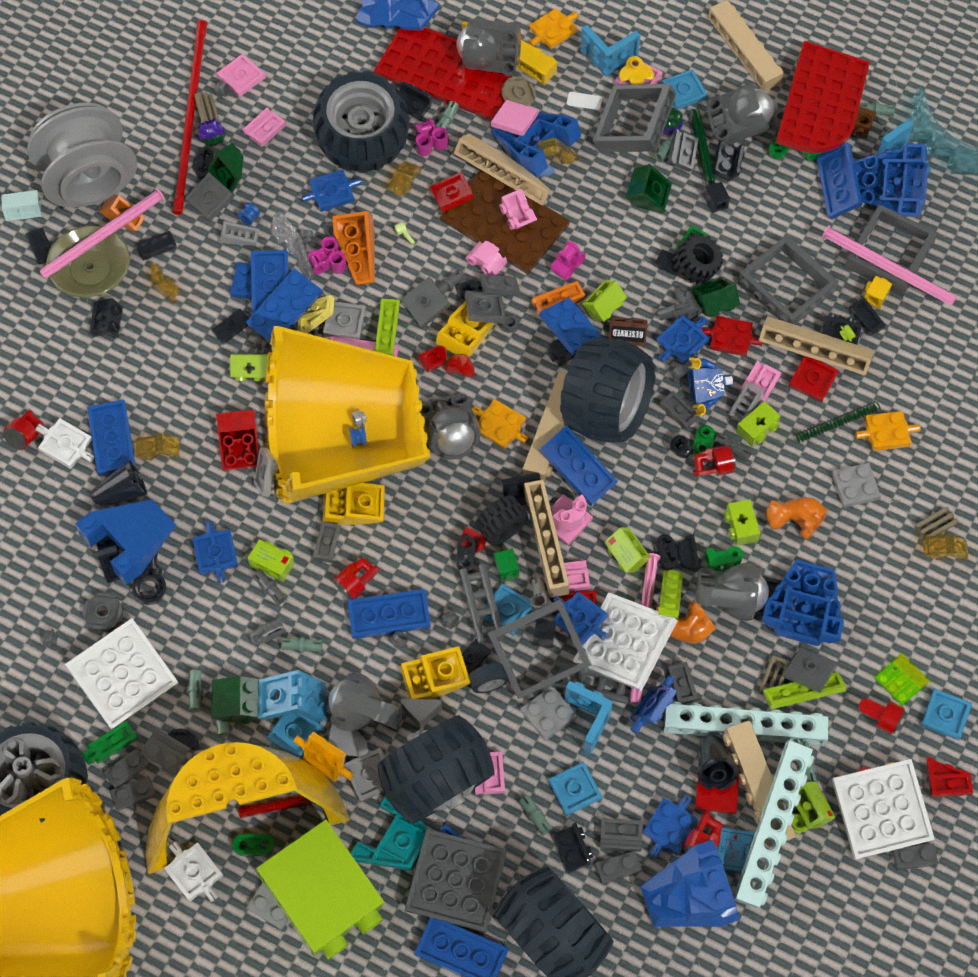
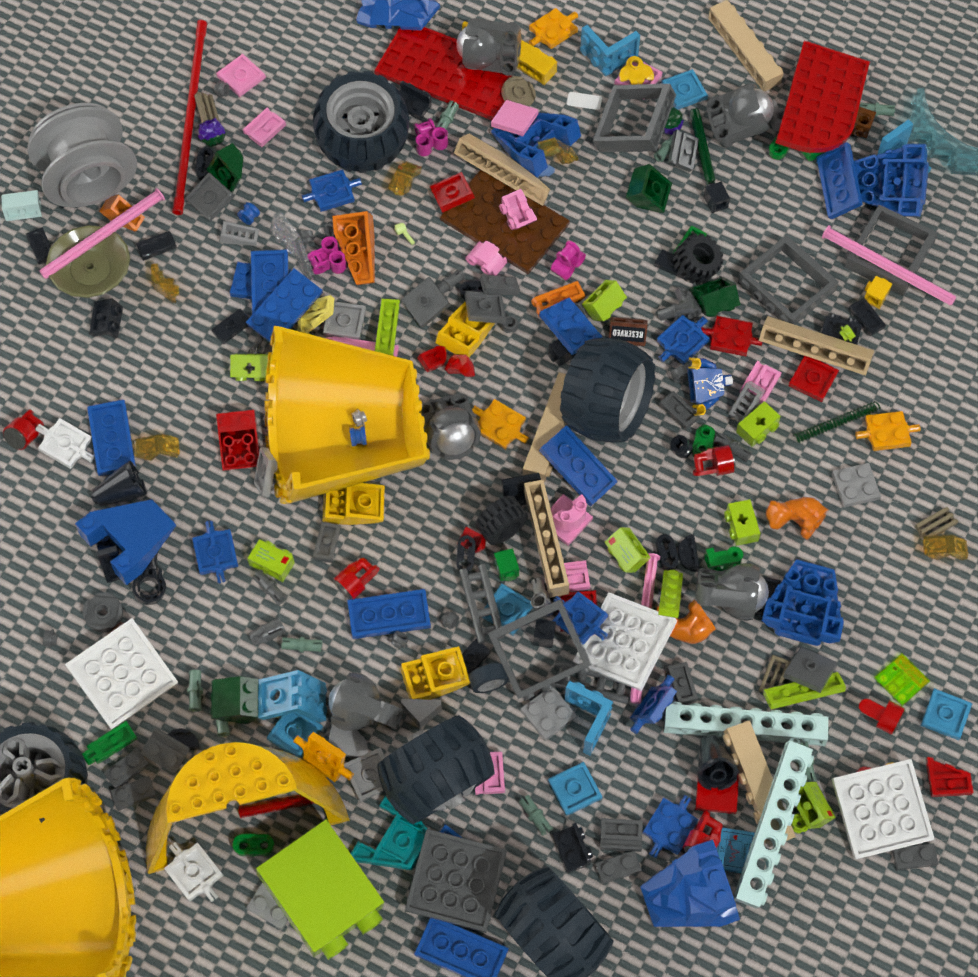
black bracket [712,141,745,182] -> none

